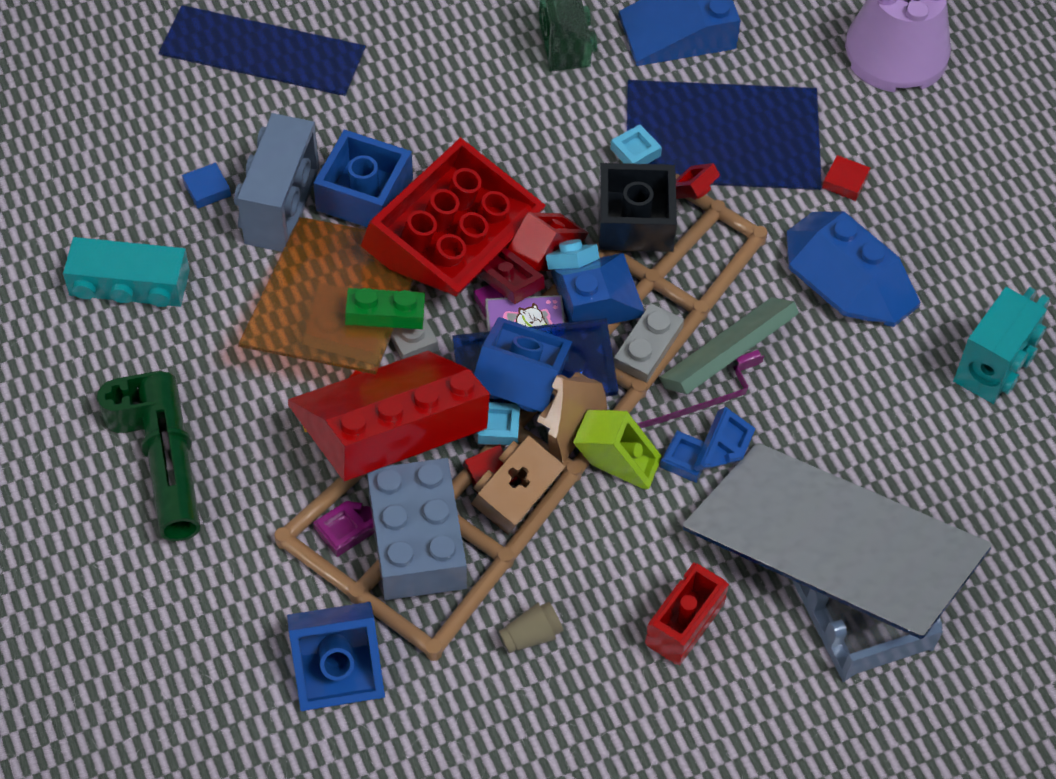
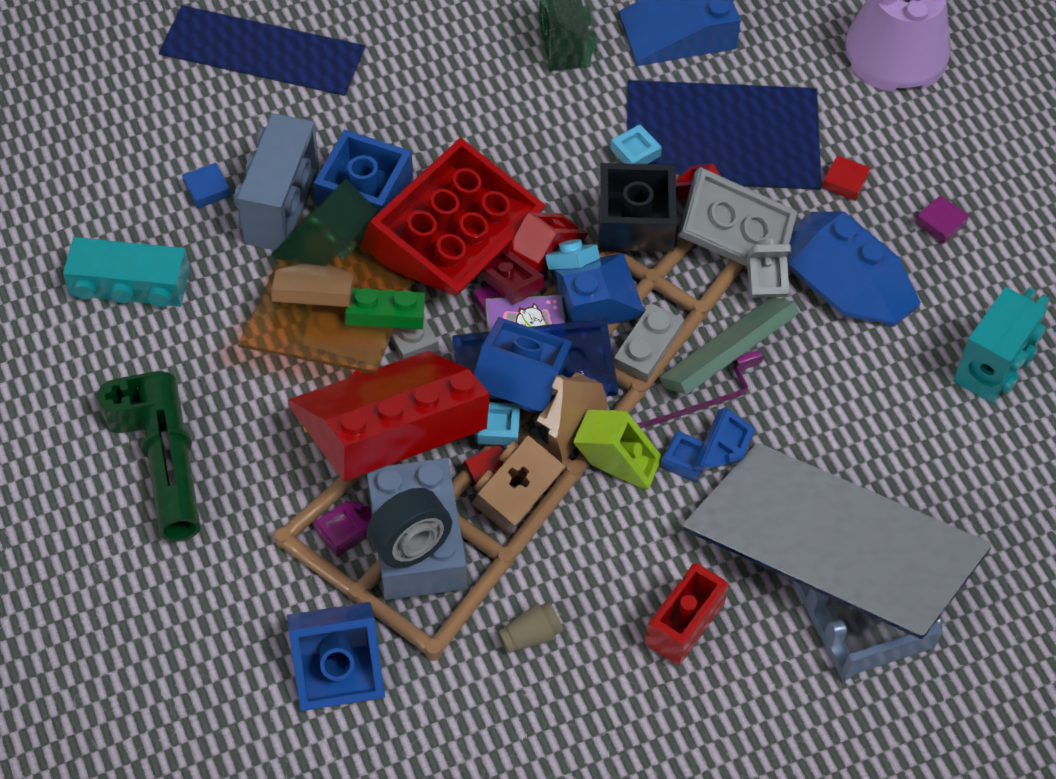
none -> clear green slope [271,179,377,266]
none -> medium nougat slope [271,263,354,307]
none -> black wheel [366,488,453,568]
none -> light grey tile [677,167,798,267]
none -> light grey bracket [746,239,791,298]
none -> magenta tile [915,195,969,244]

